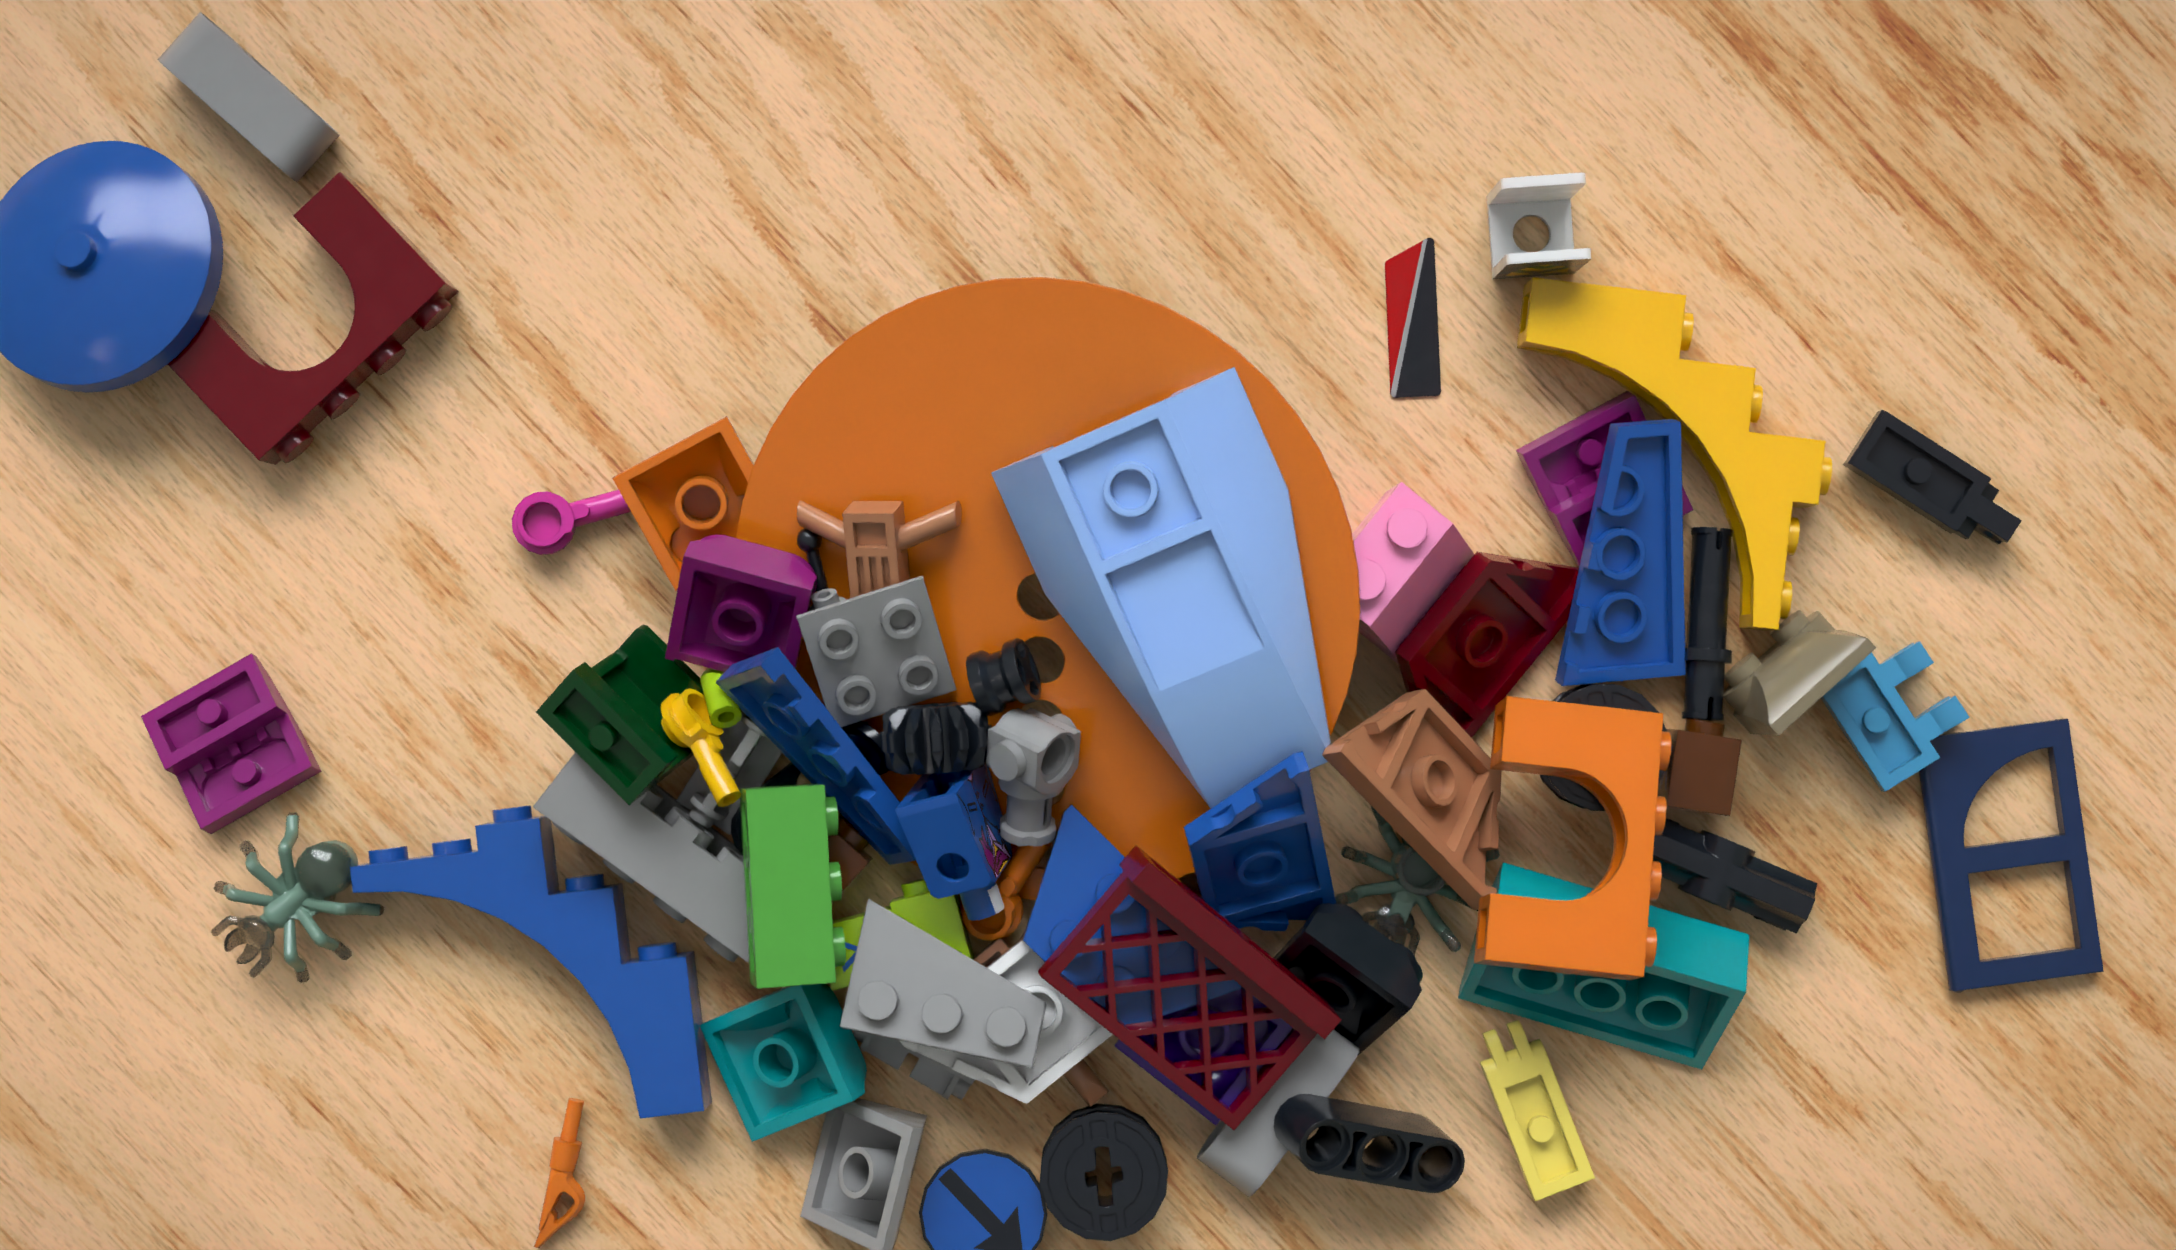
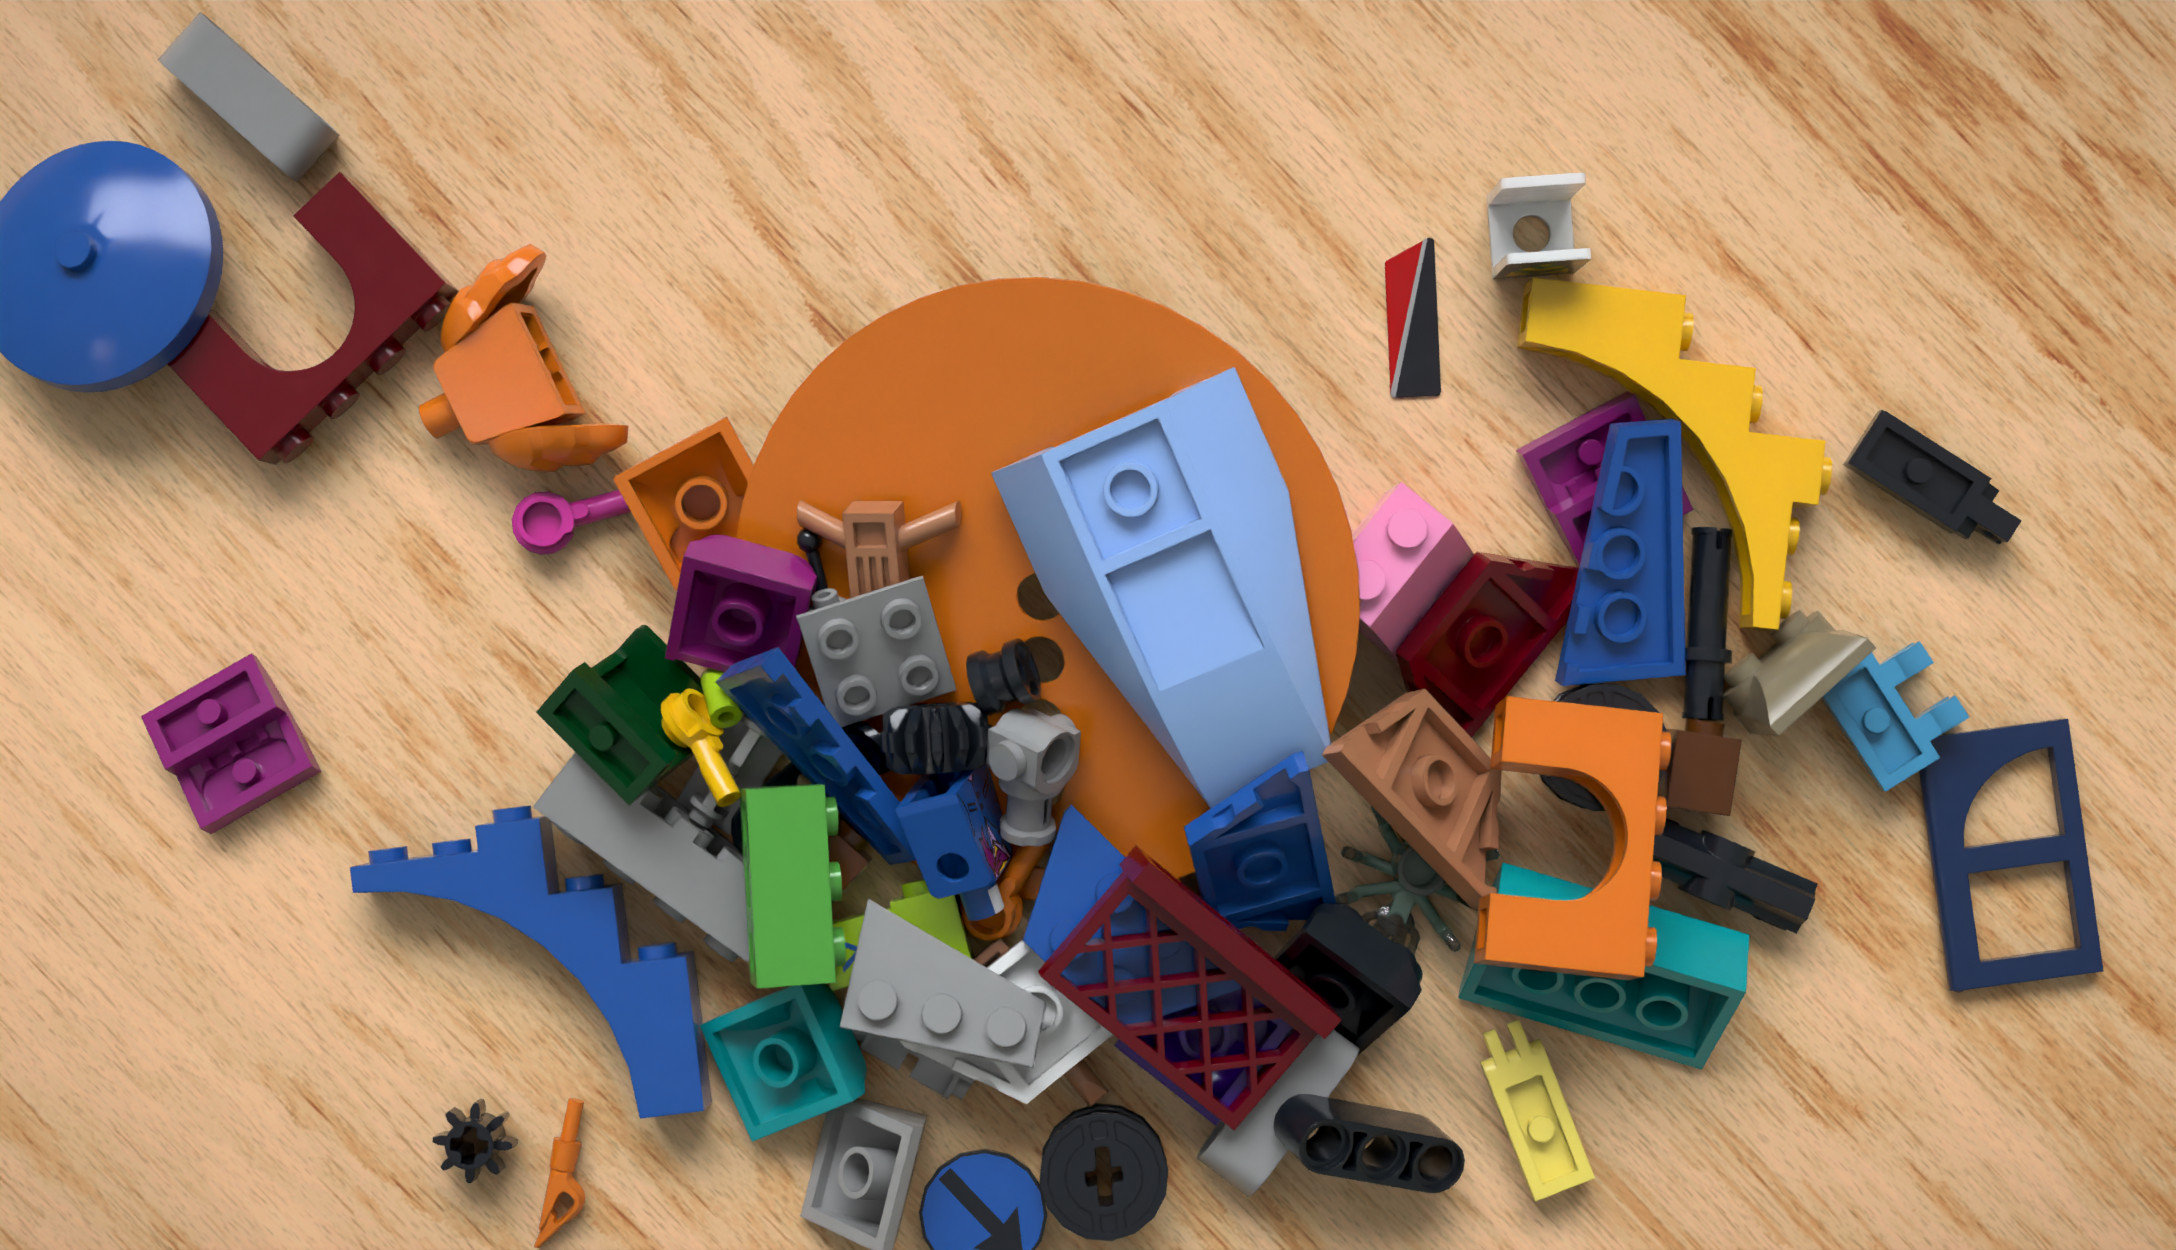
animal [211,812,384,983] -> none
none -> orange torso [419,244,629,473]
none -> black gear [432,1099,518,1183]

